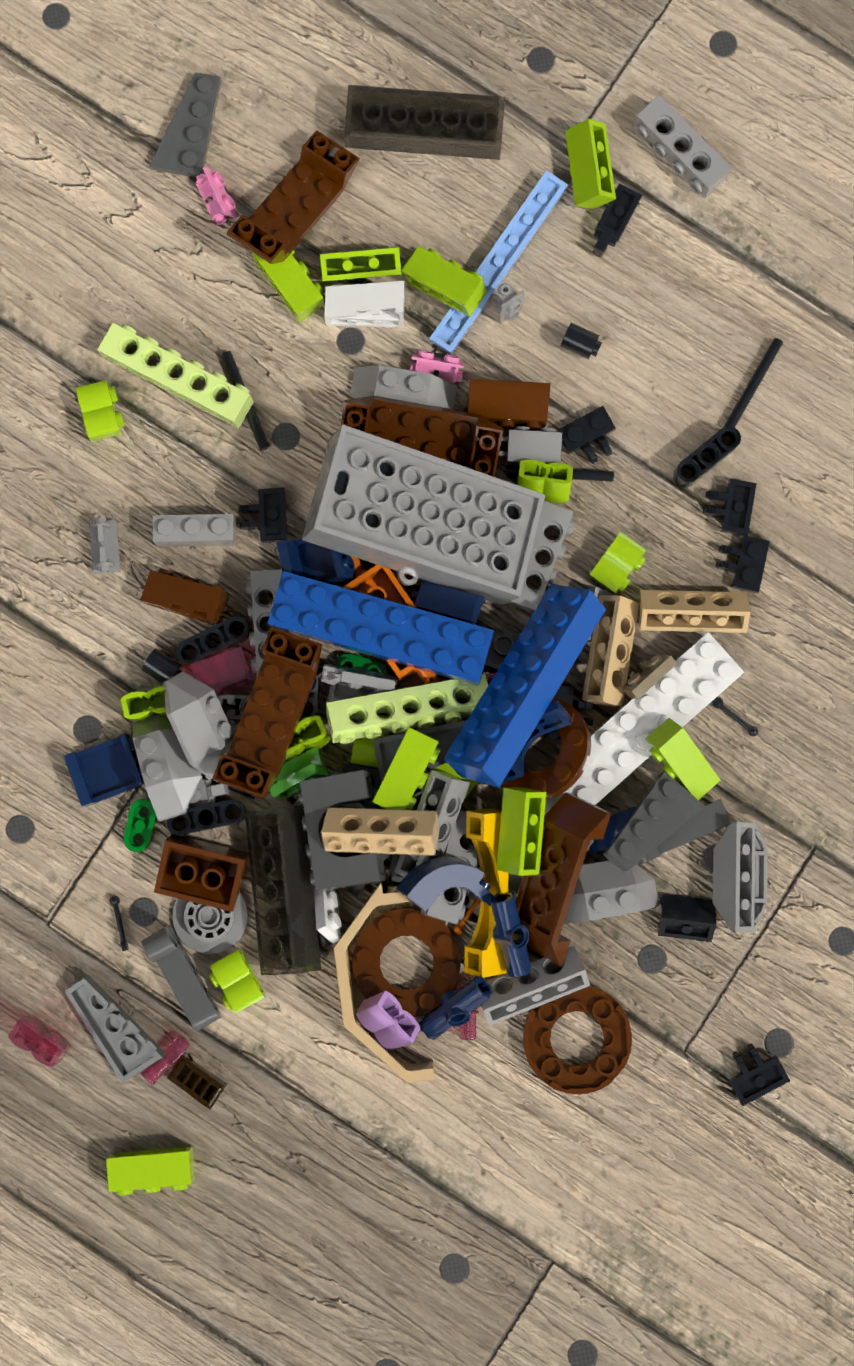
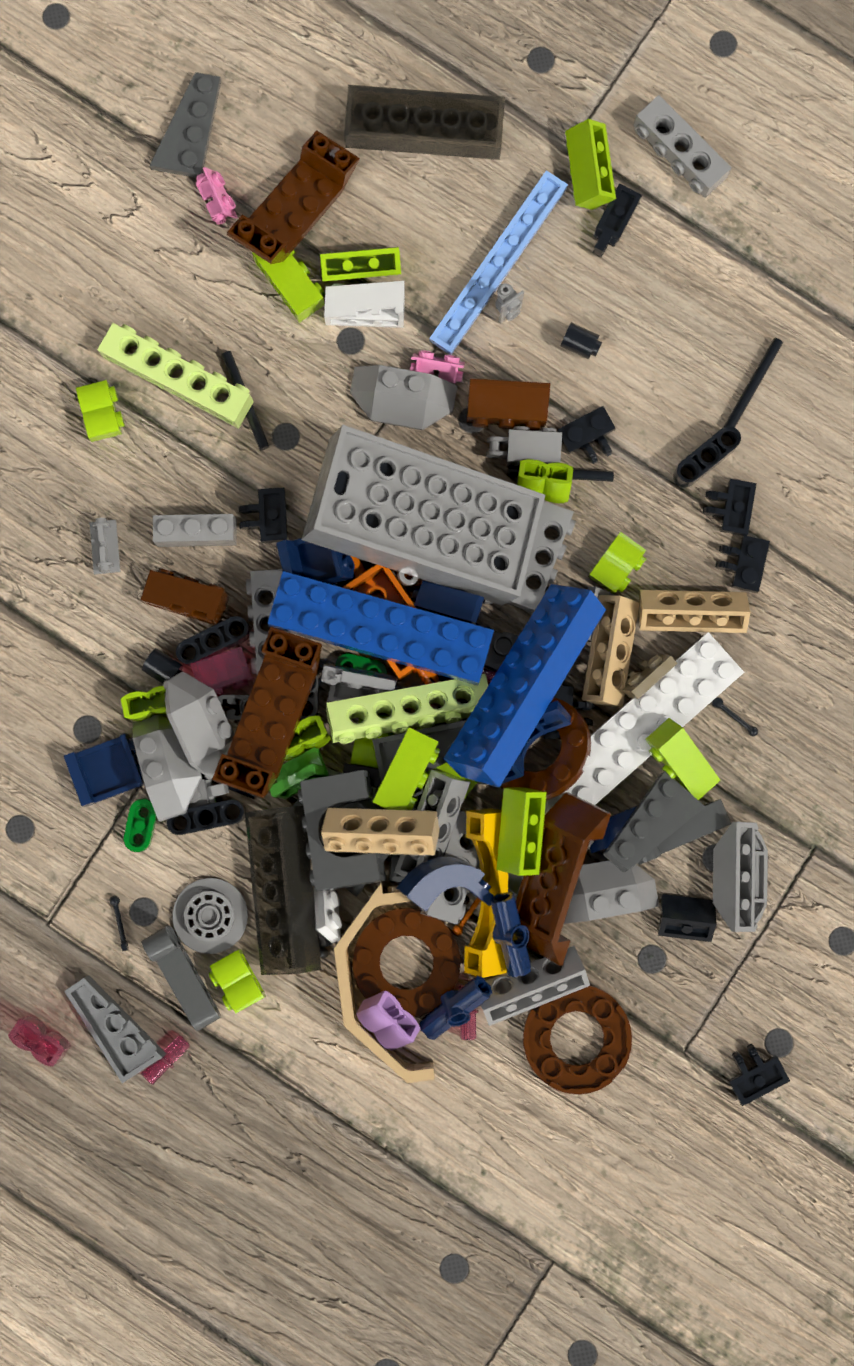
lime brick [106,1146,195,1196] -> none
reddish brown slope [154,834,250,912] -> none
dark brown slope [167,1054,227,1110] -> none
reddish brown slope [341,396,503,477] -> none
lime brick [401,246,487,317] -> none

